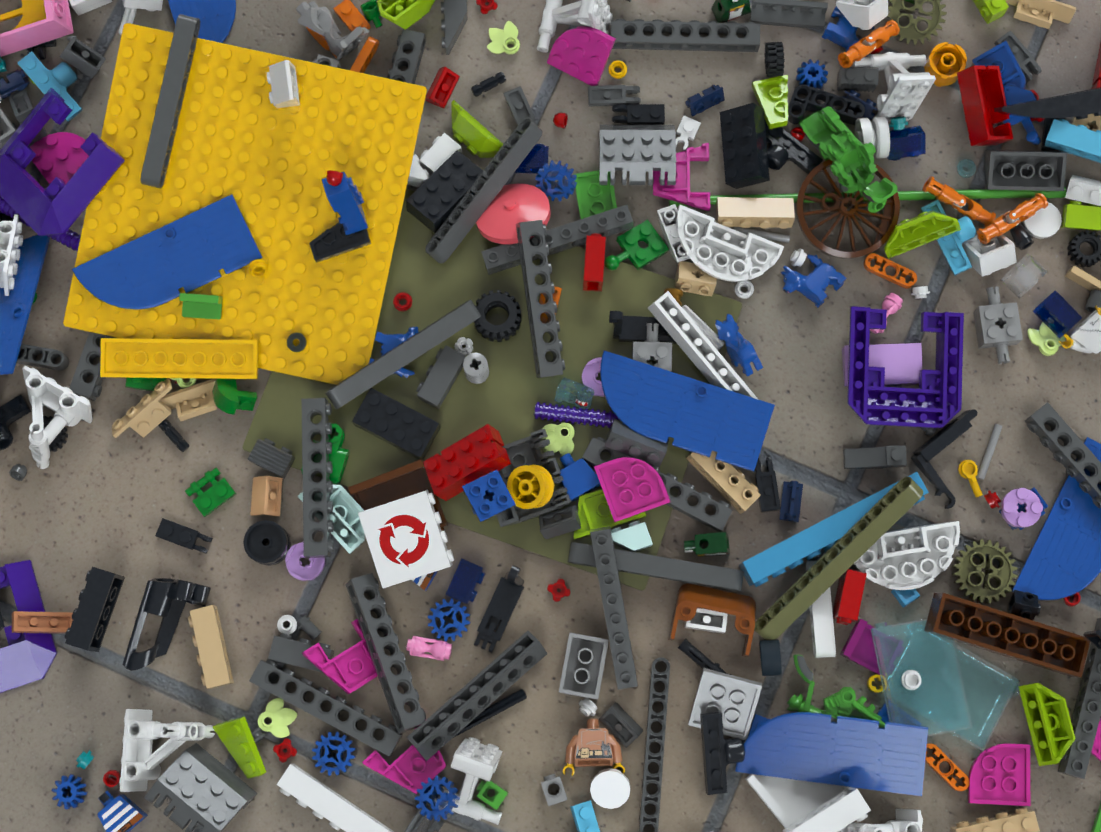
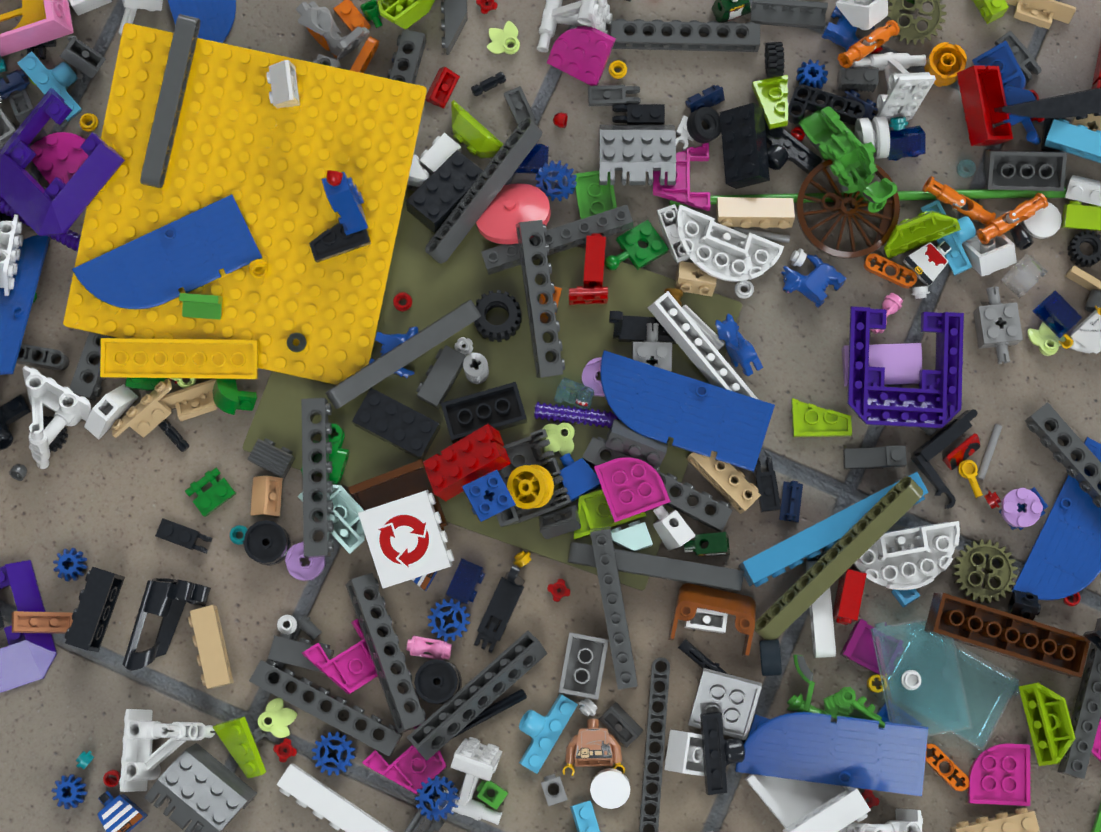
none -> blue gear [53,548,88,582]
none -> yellow plate [79,113,99,132]
none -> white slope [84,384,138,439]
none -> teal plate [230,525,248,545]
none -> black wheel [414,659,462,704]
none -> black brick [441,382,527,444]
none -> yellow plate [513,551,532,568]
none -> medium azure plate [519,694,578,774]
none -> red plate [569,285,608,305]
none -> white torso [653,505,695,551]
none -> white slope [664,730,705,776]
none -> black tyre [687,107,721,143]
none -> lime wing [791,398,852,437]
none -> red plate [861,789,880,812]
none -> torso [903,241,951,287]
none -> red slope [943,433,980,470]

